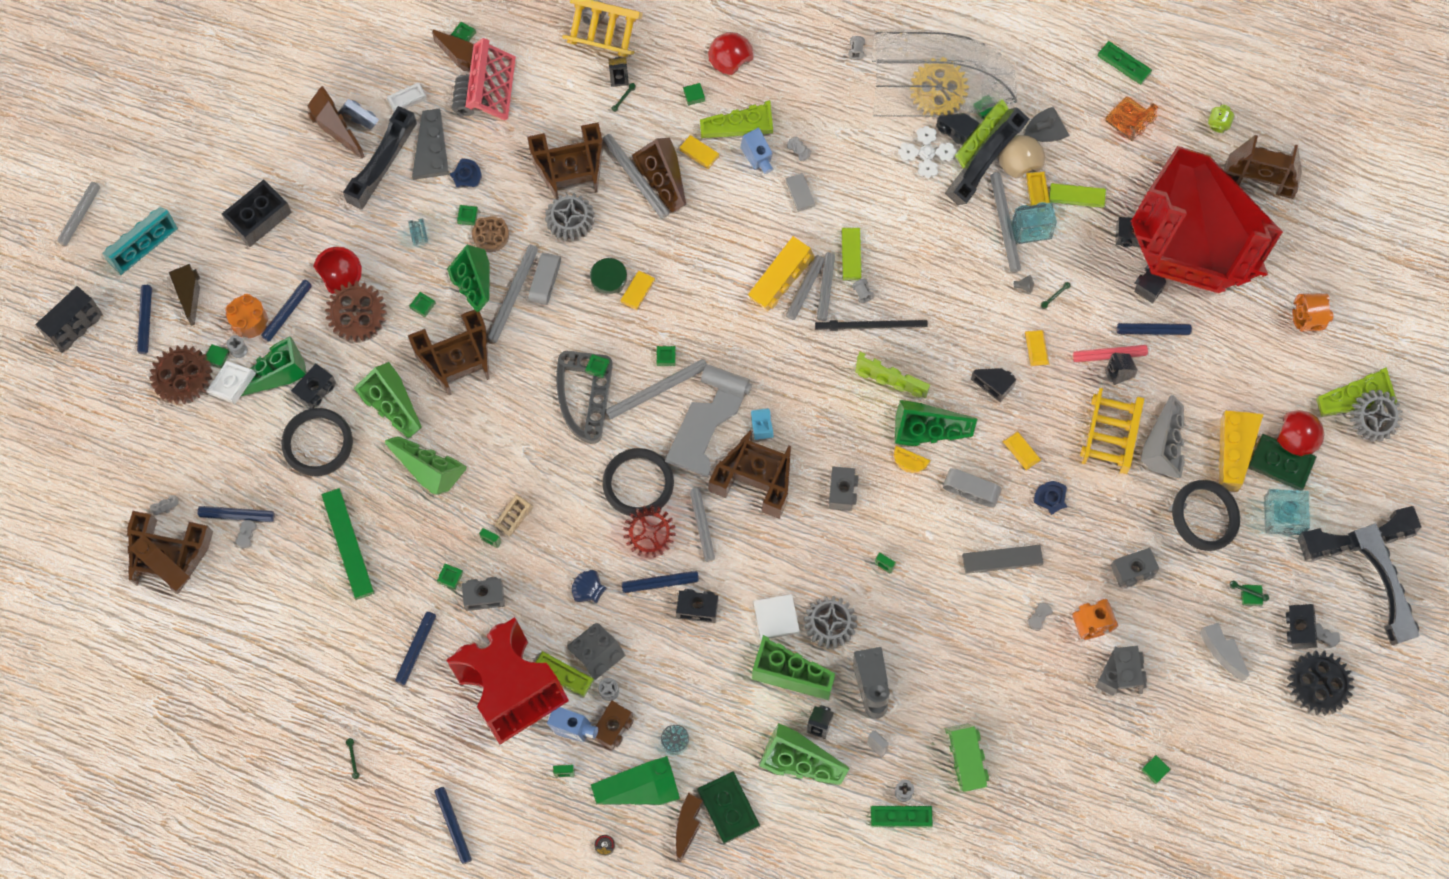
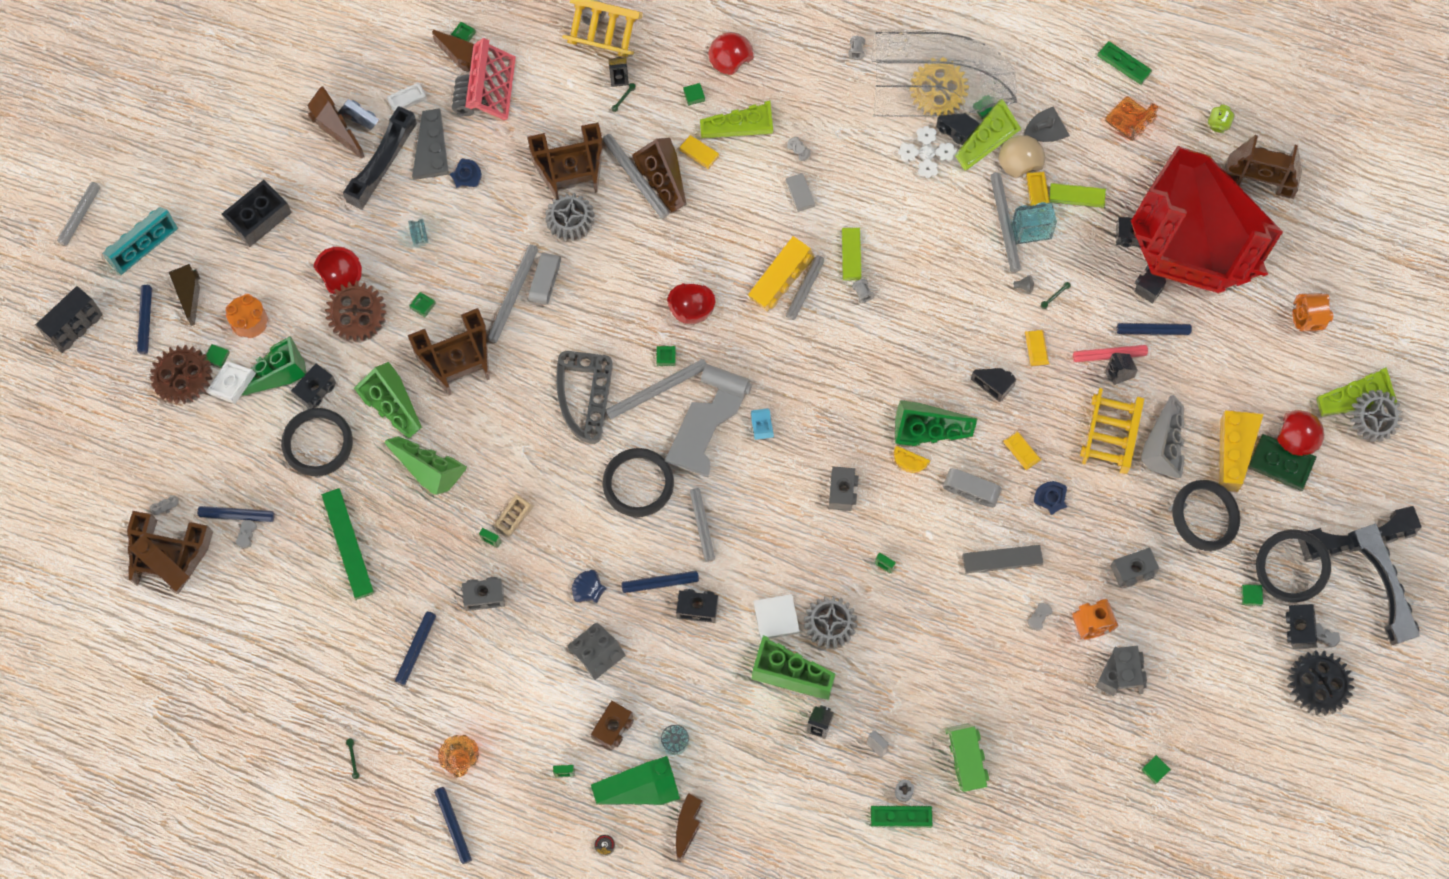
light grey bush [227,335,248,358] -> none
dark blue axle [261,279,312,342] -> none
green tile [437,564,464,590] -> none
red brick [446,617,569,745] -> none
green wedge [447,244,490,312] -> none
green tile [457,205,479,226] -> none
medium nougat tile [472,217,509,252] -> none
lime tile [535,651,594,697] -> none
medium blue torso [547,707,598,742] -> none
green tile [585,354,610,379] -> none
dark green tile [590,258,627,294] -> none
light grey wheel [598,678,619,701] -> none
yellow tile [621,270,655,310] -> none
clear red gear [623,505,676,558] -> none
dark green tile [697,771,760,845] -> none
reddish brown wedge [708,430,791,519] -> none
medium blue torso [740,128,774,174] -> none
bright green wedge [759,723,850,785] -> none
black bar [815,320,928,331] -> none
light grey axle [817,252,835,321] -> none
dark grey piece [853,647,890,719] -> none
lime wing [855,351,930,398] -> none
black arch [945,107,1030,205] -> none
light grey slope [1200,623,1250,681] -> none
dark green hinge [1229,580,1270,602] -> none
clear light blue brick [1264,489,1310,535] -> none
none -> clear orange hair [438,735,479,778]
none -> red cylinder [667,283,716,325]
none -> black tyre [1256,529,1331,603]

